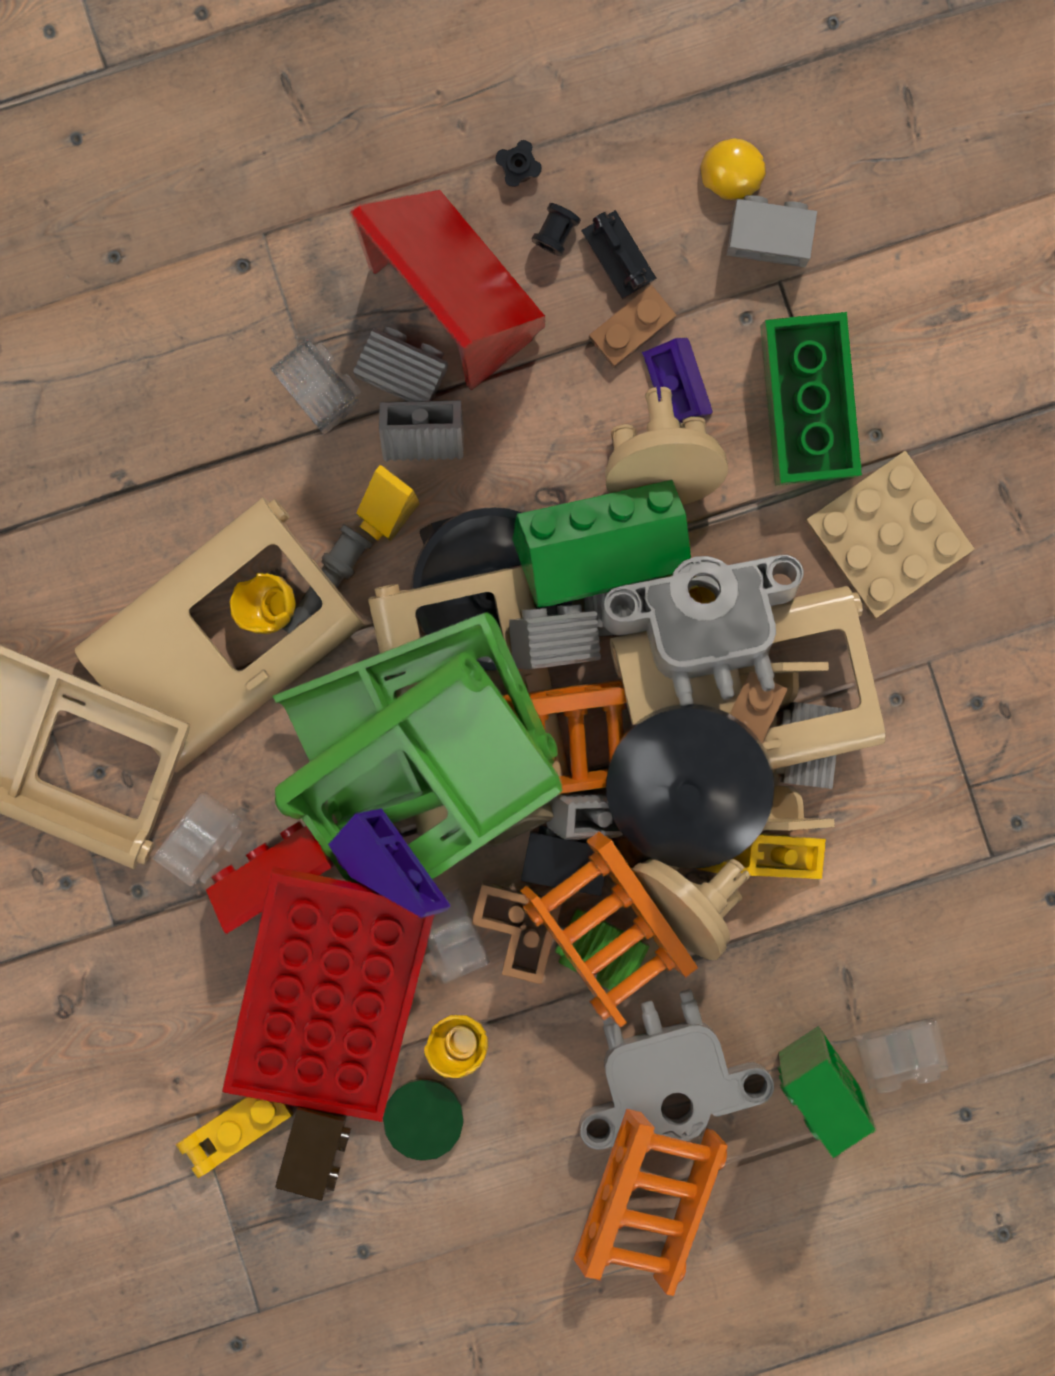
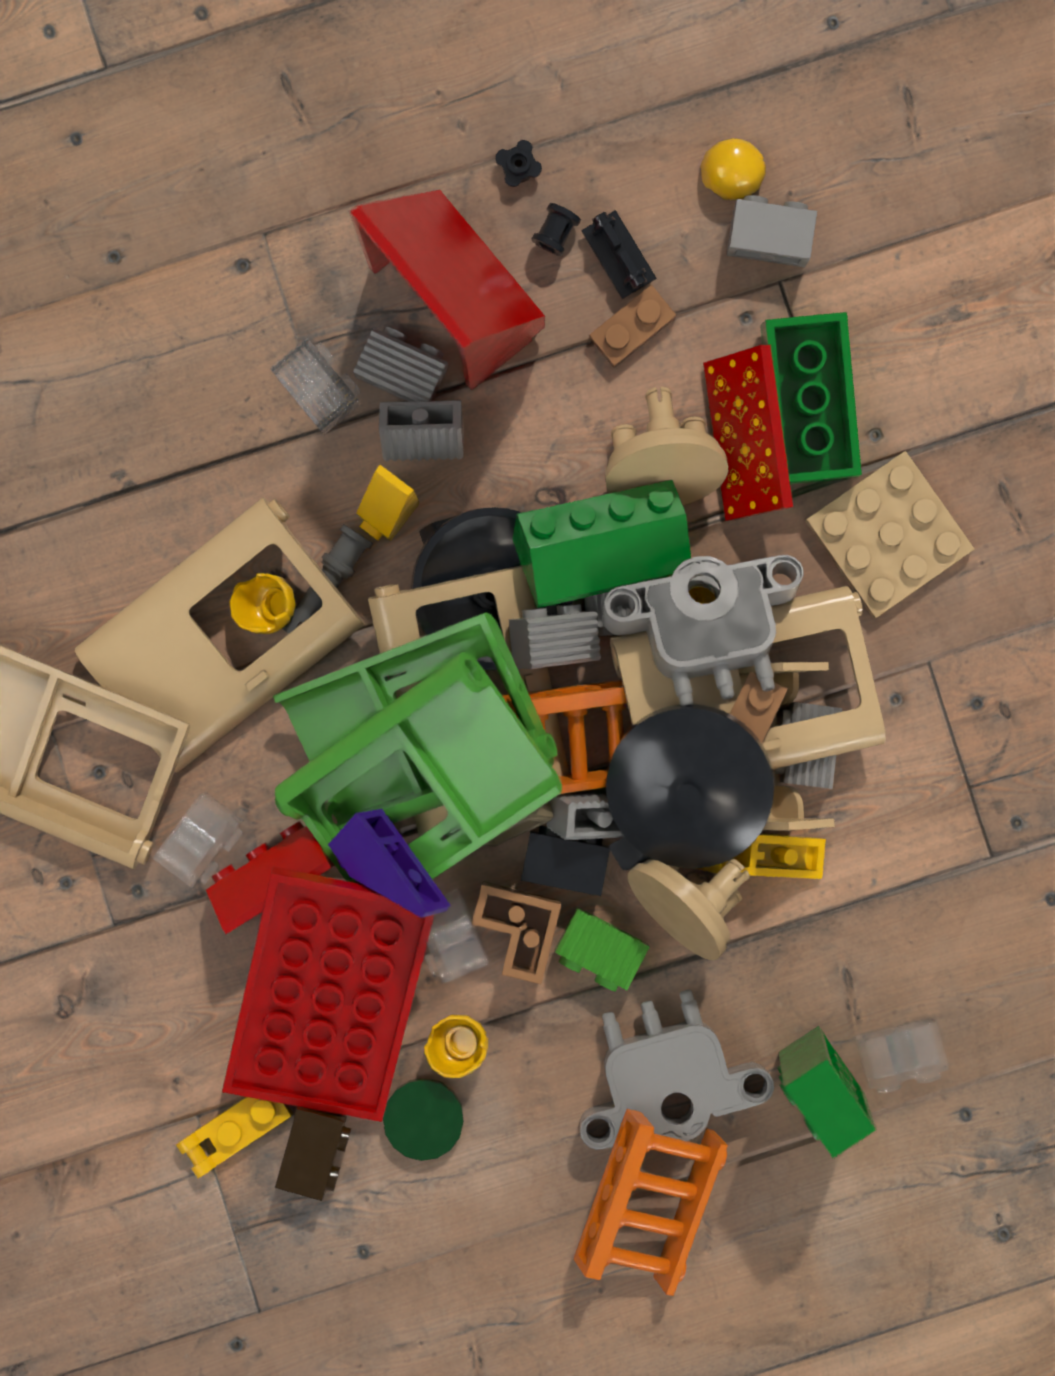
orange fence [520,832,698,1028] -> none
dark purple slope [642,338,713,424] -> none
none -> red tile [703,345,793,521]

